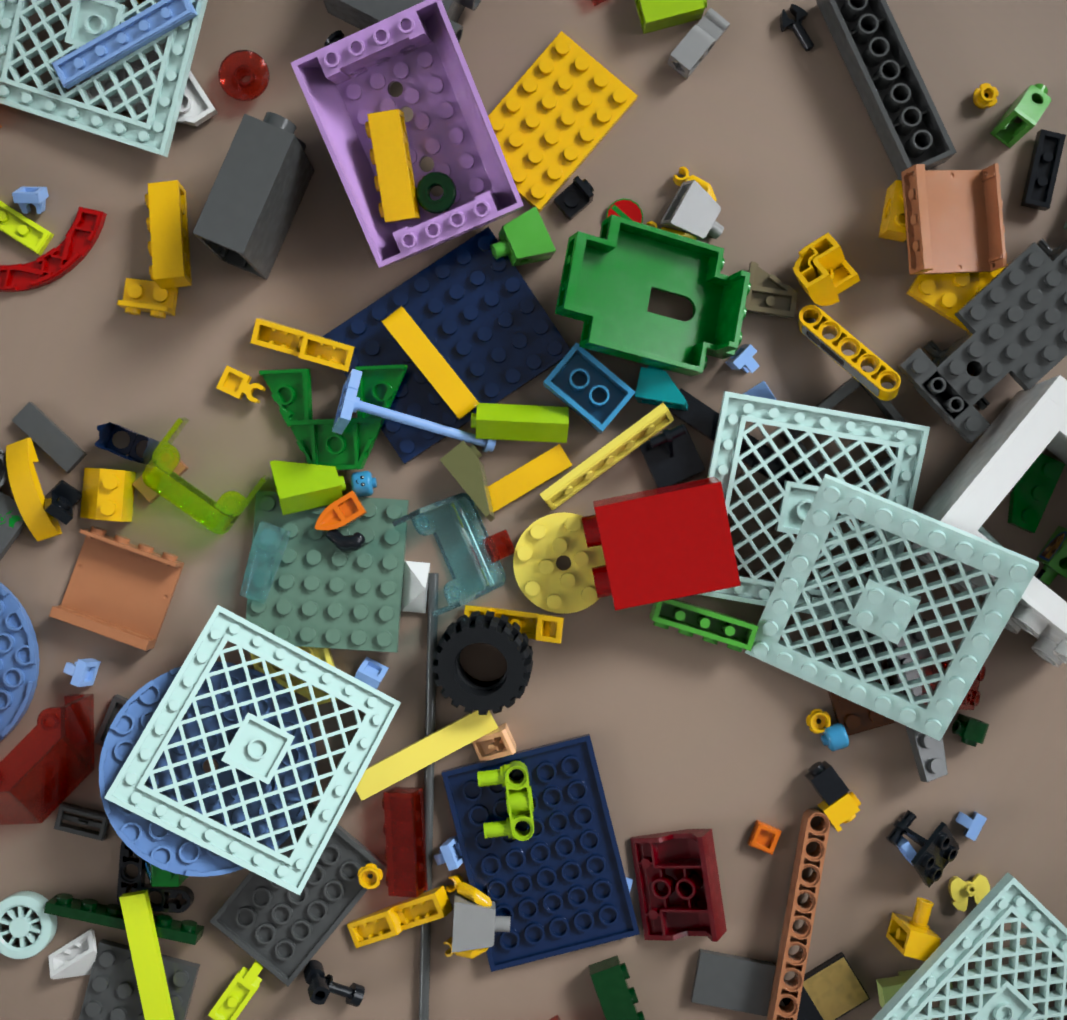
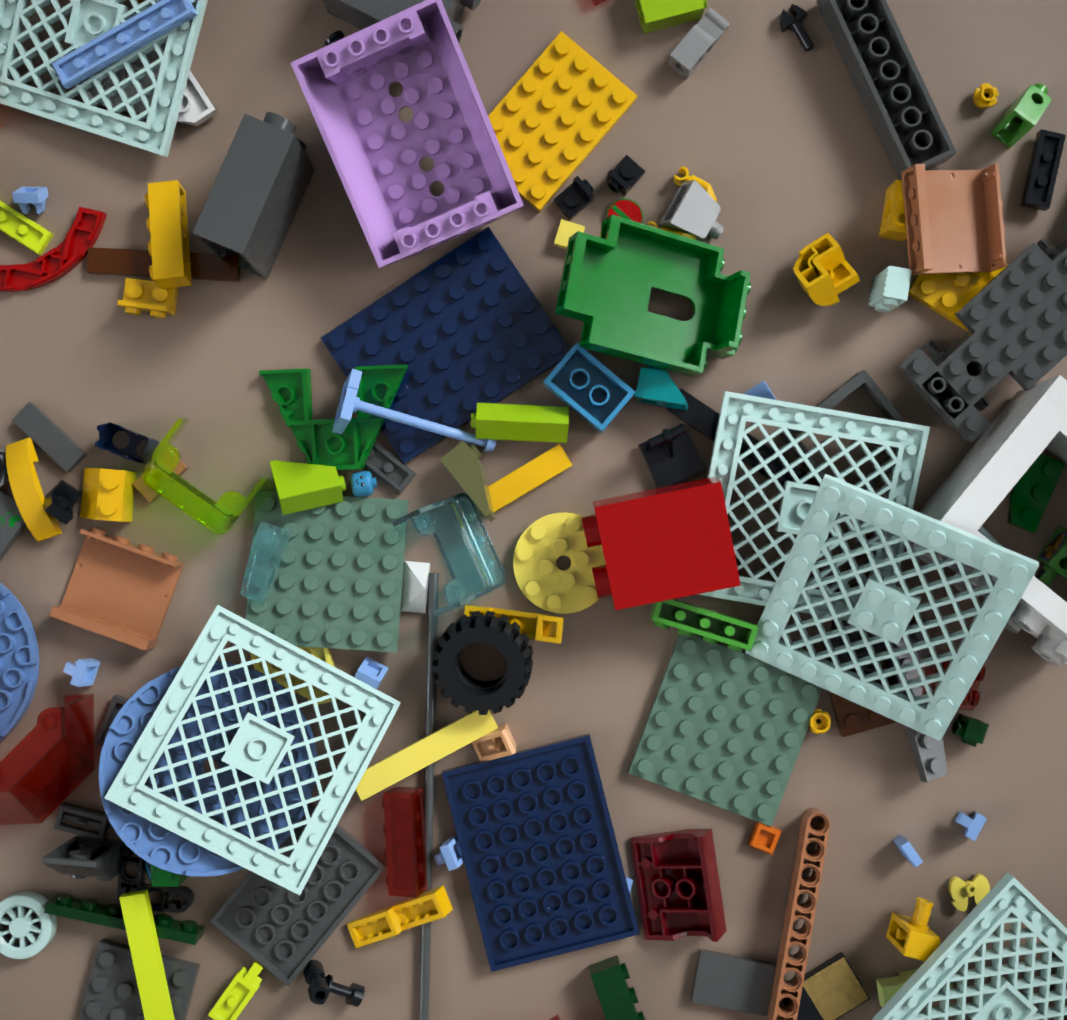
white slope [48,929,97,980] -> none
yellow plate [216,365,266,403] -> none
clear red dish [218,50,270,101] -> none
yellow slope [250,318,355,372] -> none
orange plate [315,490,367,531] -> none
black arm [325,529,365,552] -> none
yellow plate [357,863,383,889] -> none
yellow brick [365,109,420,223] -> none
yellow beam [381,306,479,420] -> none
dark green piece [416,172,456,214] -> none
light grey torso [443,875,511,959] -> none
lime piece [477,761,534,841] -> none
clear red tile [483,530,515,563] -> none
bright green torso [490,207,556,266] -> none
light yellow tile [540,403,674,510] -> none
light blue tile [725,344,759,373] -> none
dark tan wing [745,261,798,319] -> none
yellow beam [798,305,901,401] -> none
black brick [805,761,850,806] -> none
yellow brick [817,792,861,832] -> none
dark azure piece [821,723,849,751] -> none
black plate [886,810,959,888] -> none
none -> dark grey slope [42,836,122,881]
none -> reddish brown tile [87,247,240,282]
none -> dark grey tile [365,441,417,493]
none -> light yellow tile [554,219,585,249]
none -> black bracket [606,155,645,196]
none -> sand green plate [628,633,823,827]
none -> light aqua brick [868,266,912,313]

